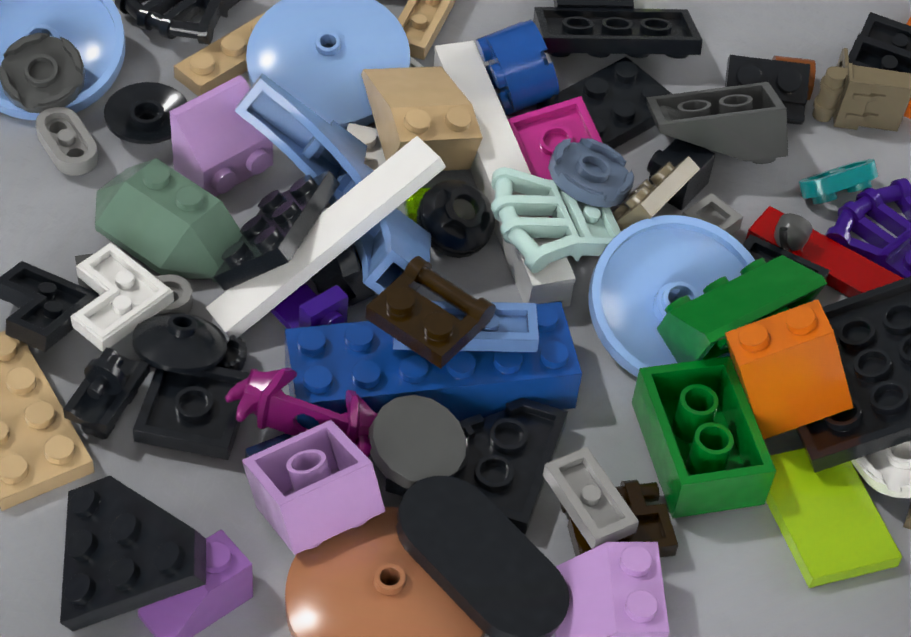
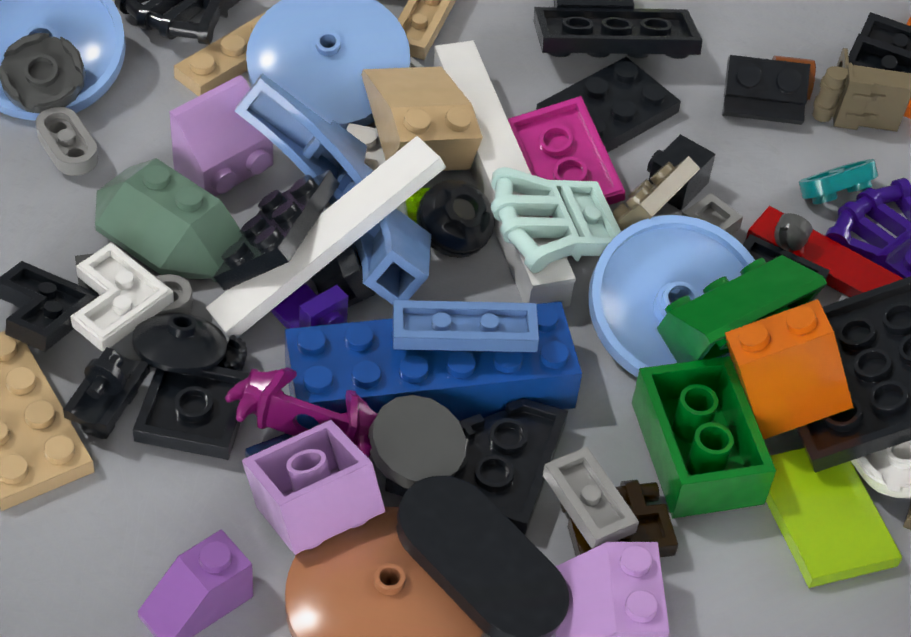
black plate [60,476,206,632] -> none
black dish [104,82,187,144] -> none
dark brown plate [365,256,496,369] -> none
blue brick [476,19,560,116] -> none
sand blue tile [548,138,634,208] -> none
dark grey slope [646,82,788,164] -> none

